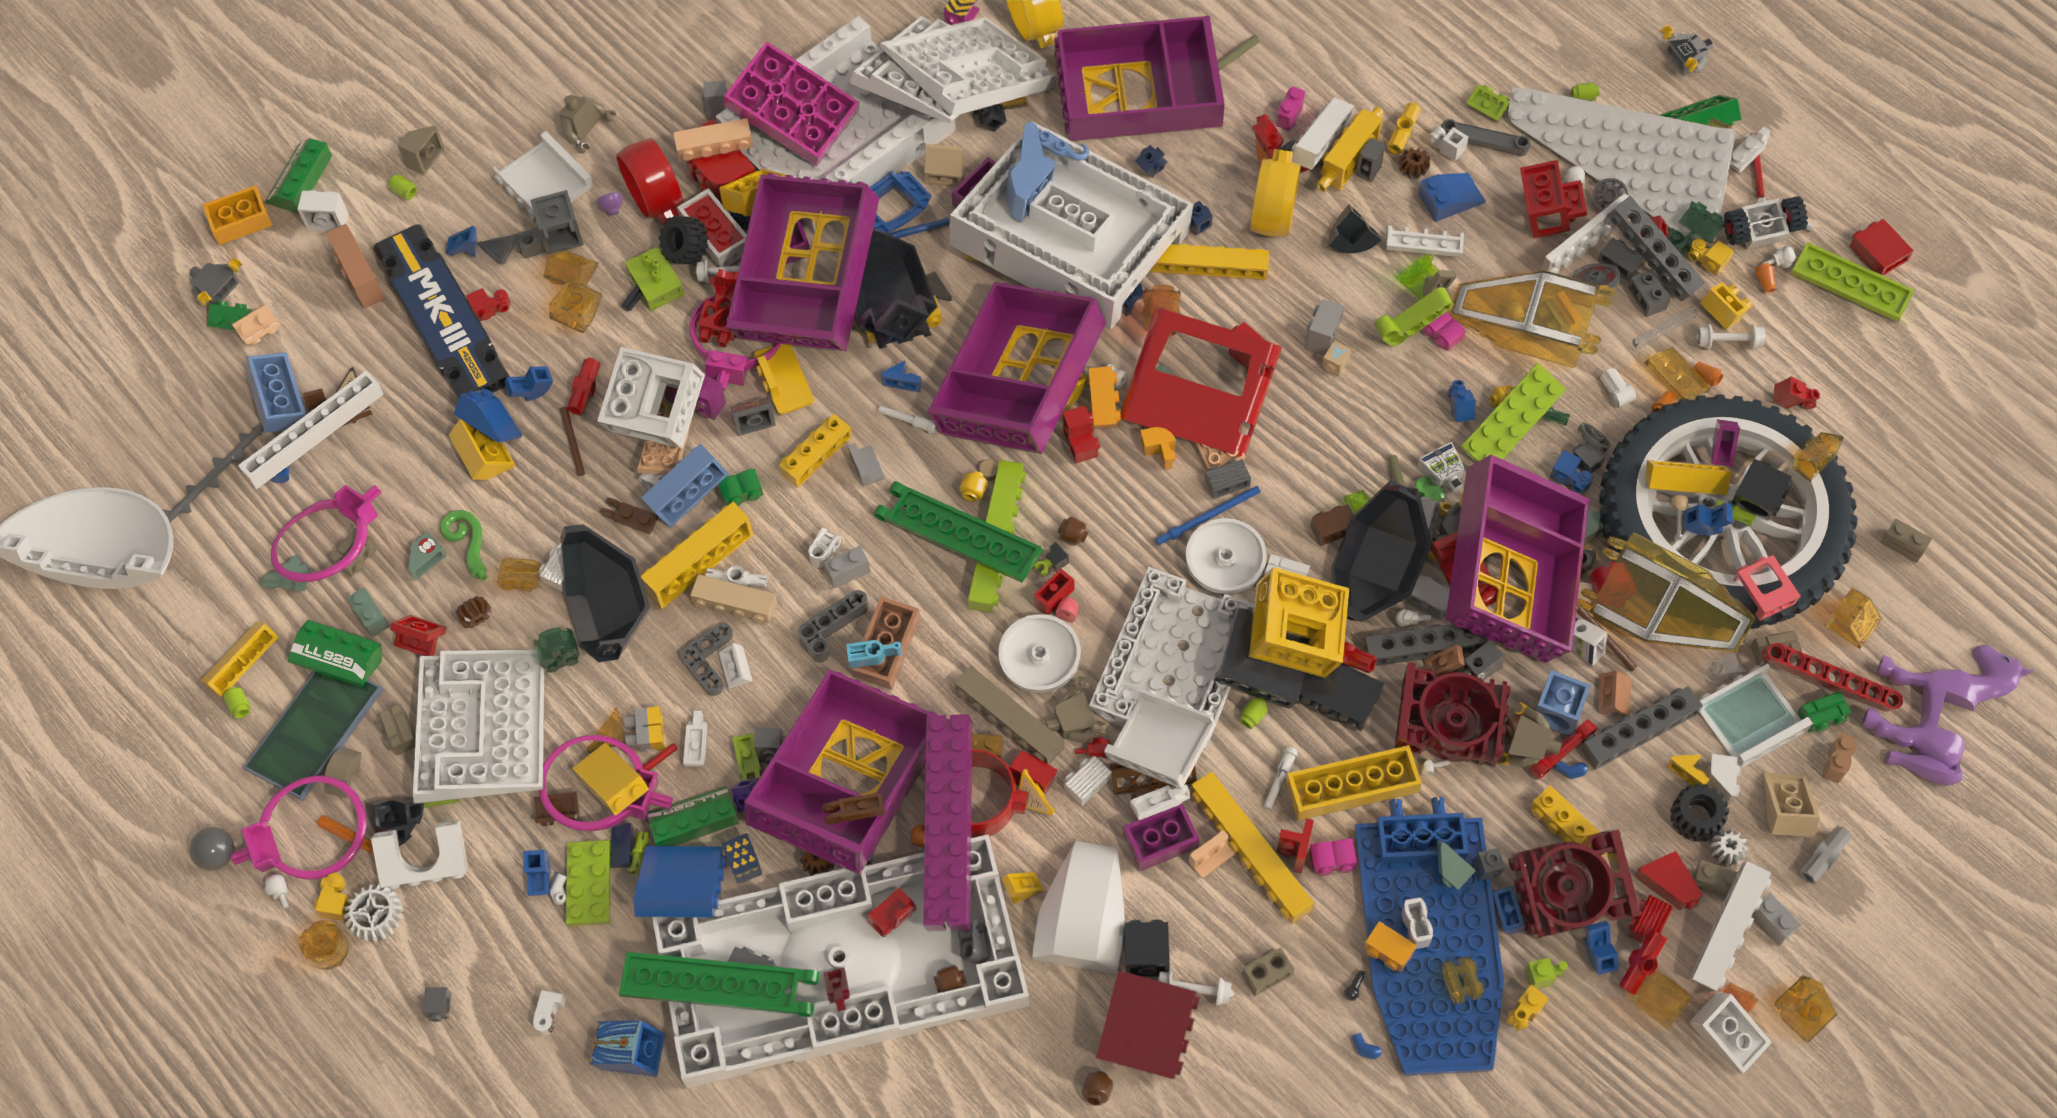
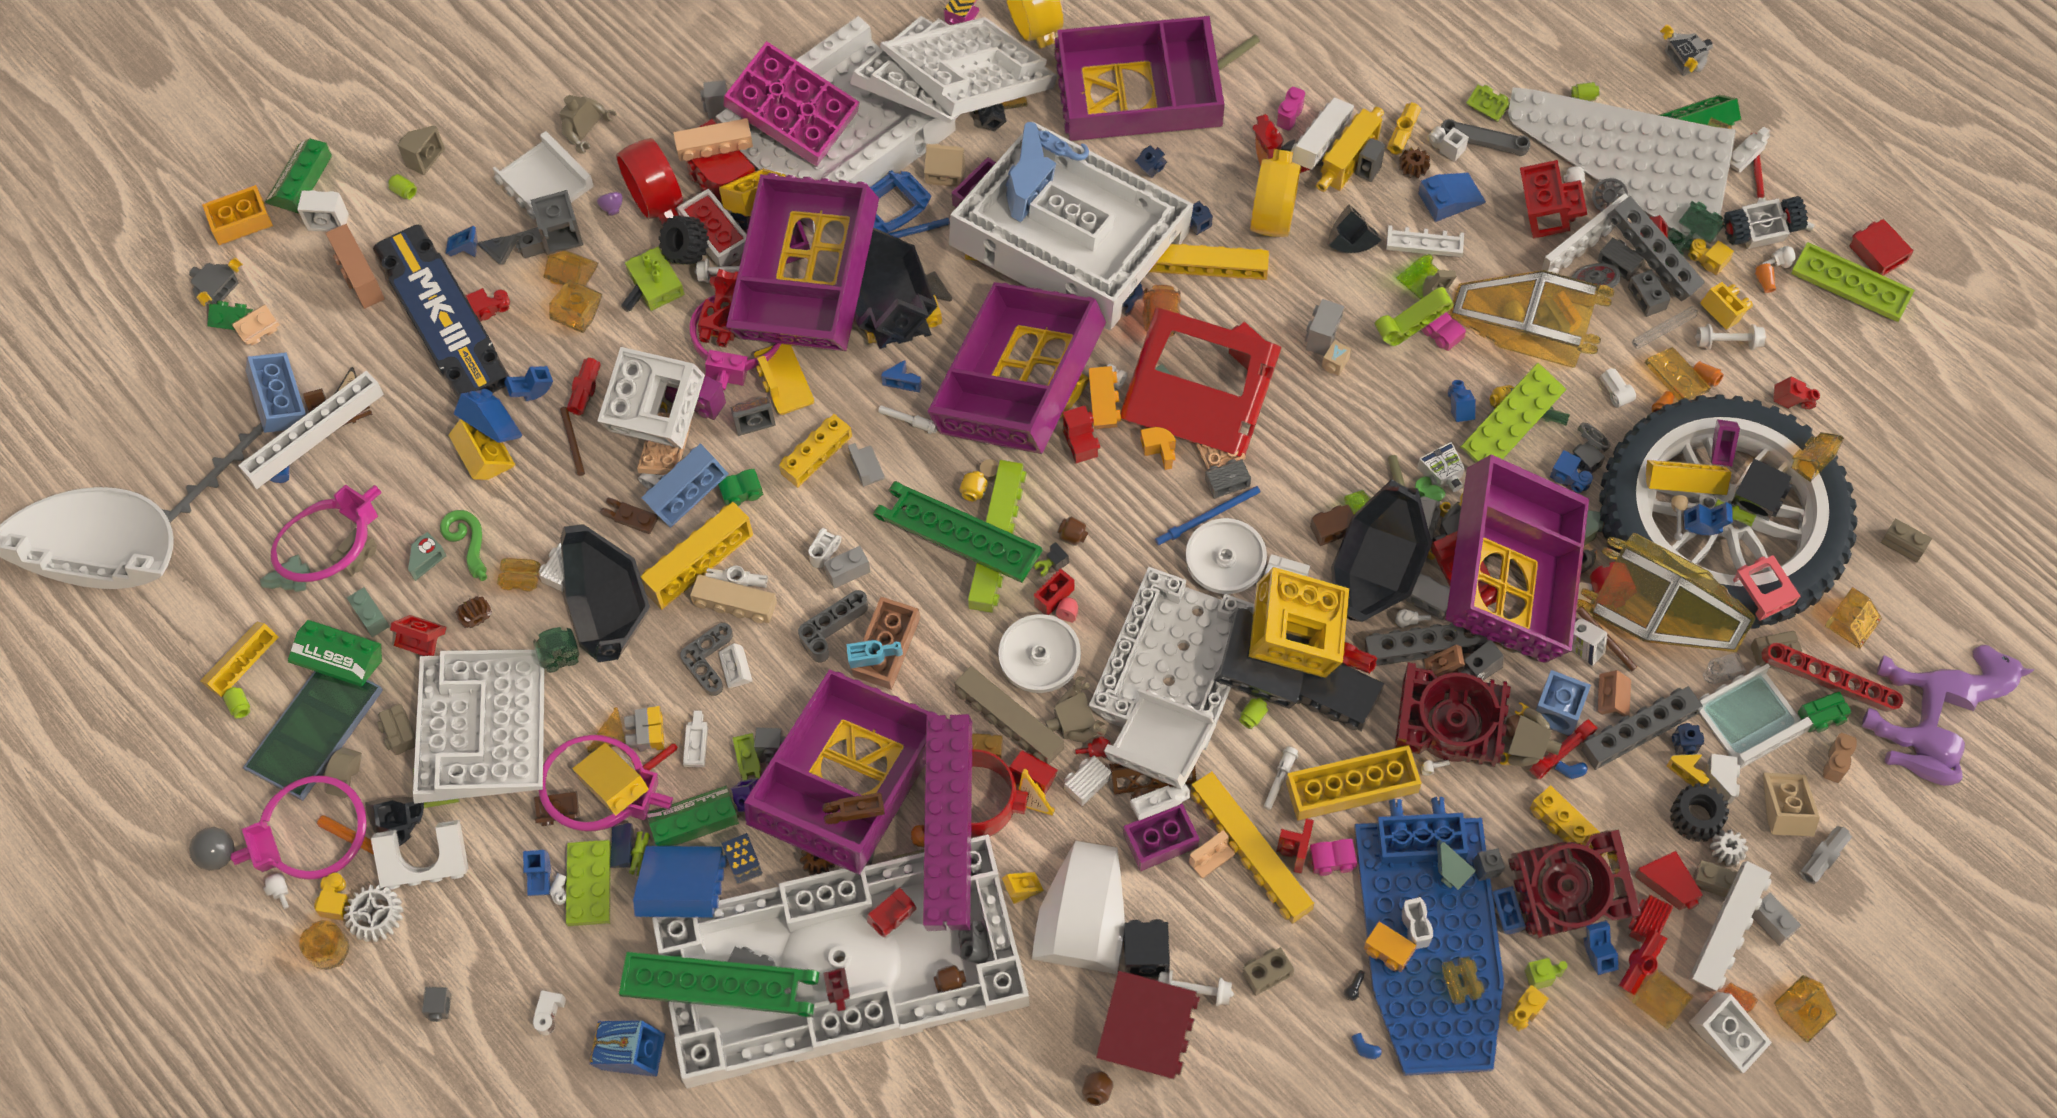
none -> dark blue brick [1672,723,1704,755]

